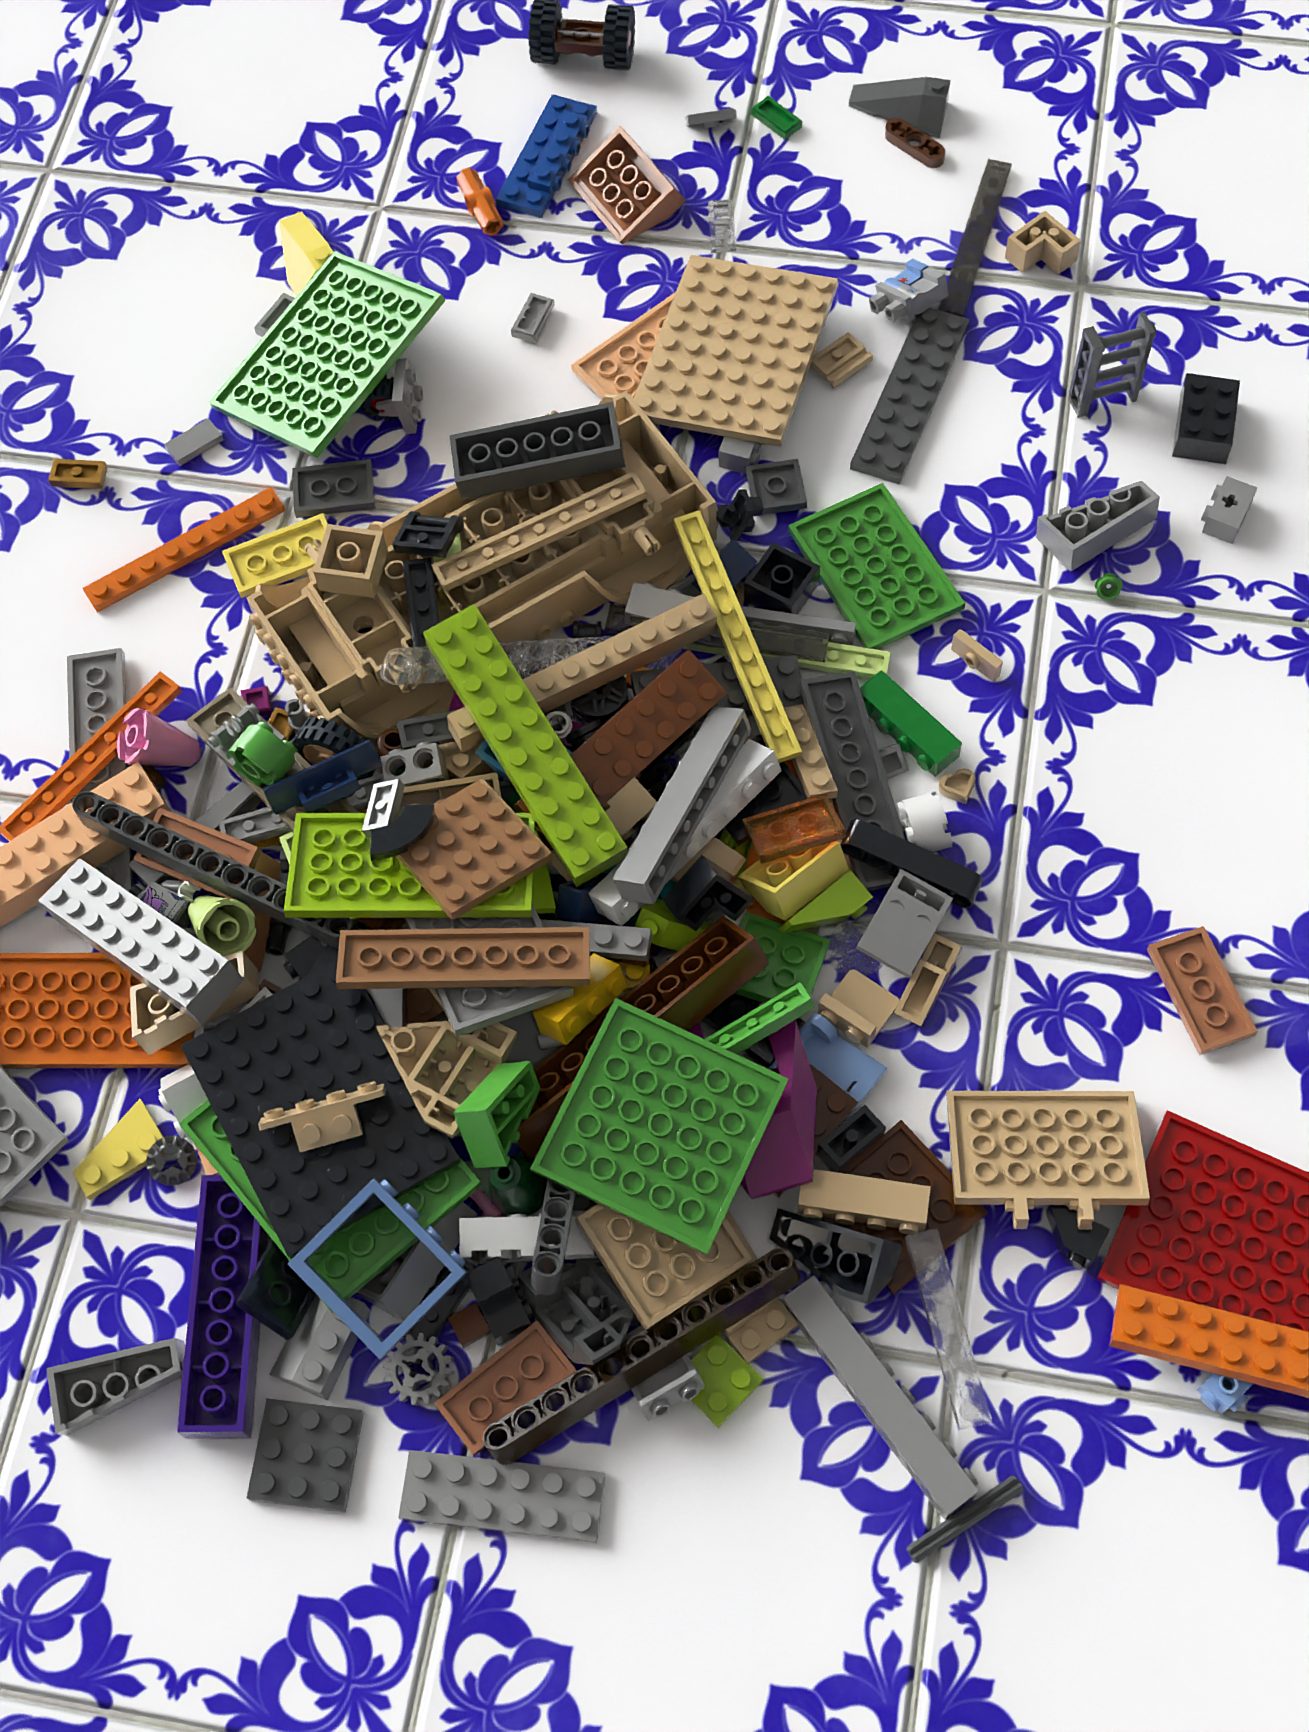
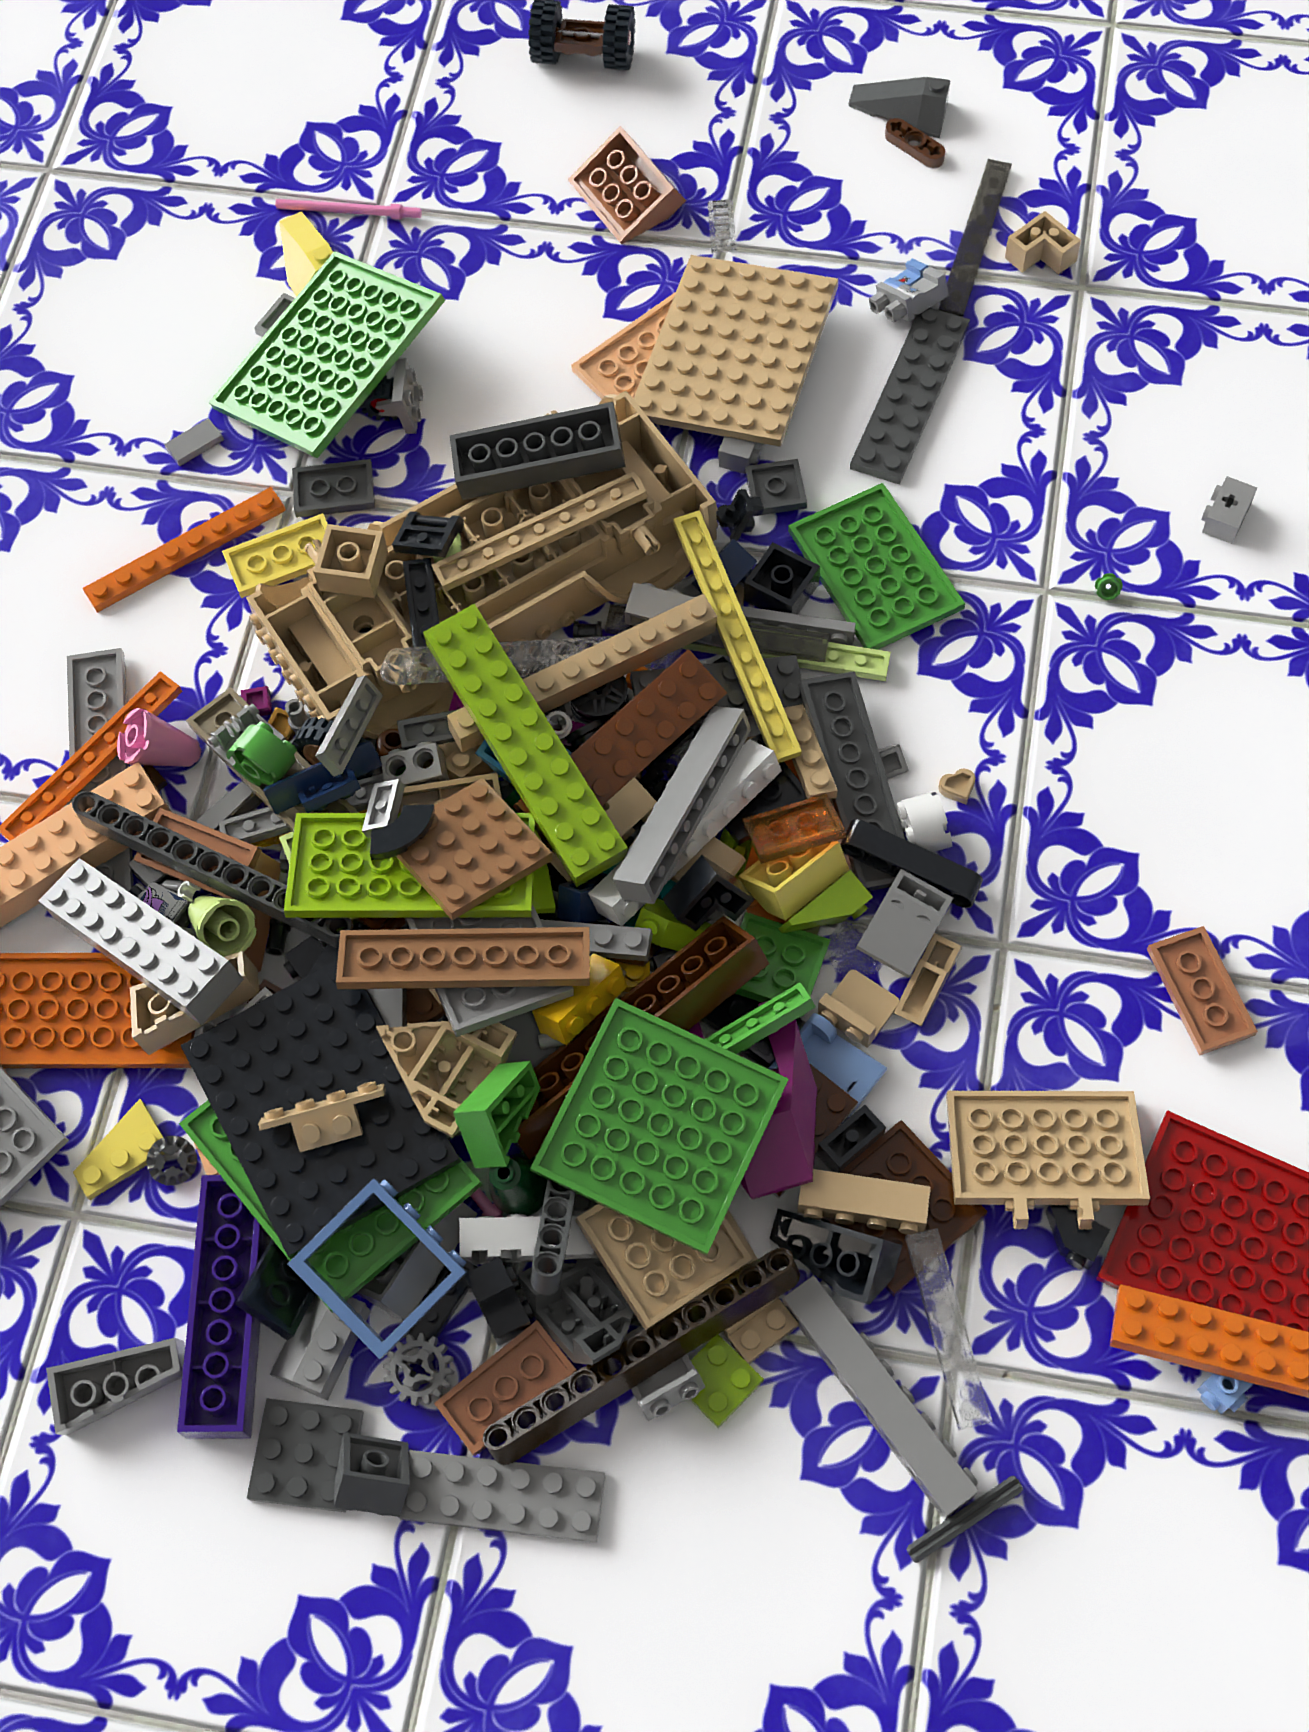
pearl gold plate [48,459,108,489] -> none
white brick [158,1063,208,1144] -> none
reddish brown tile [448,1303,492,1348] -> none
orange piece [456,167,503,236] -> none
blue plate [496,94,597,218] -> none
light grey plate [510,293,555,343] -> none
light grey plate [685,108,737,128] -> none
green tile [751,96,802,140] -> none
tan plate [810,332,873,388] -> none
green brick [860,670,962,777] -> none
tan plate [951,629,1003,683] -> none
light grey wedge [1036,480,1160,571] -> none
dark grey fence [1068,312,1156,418] -> none
black brick [1172,373,1240,464] -> none
none -> bright pink bar [275,199,422,220]
none -> light grey plate [315,675,383,776]
none -> dark grey slope [334,1432,410,1517]

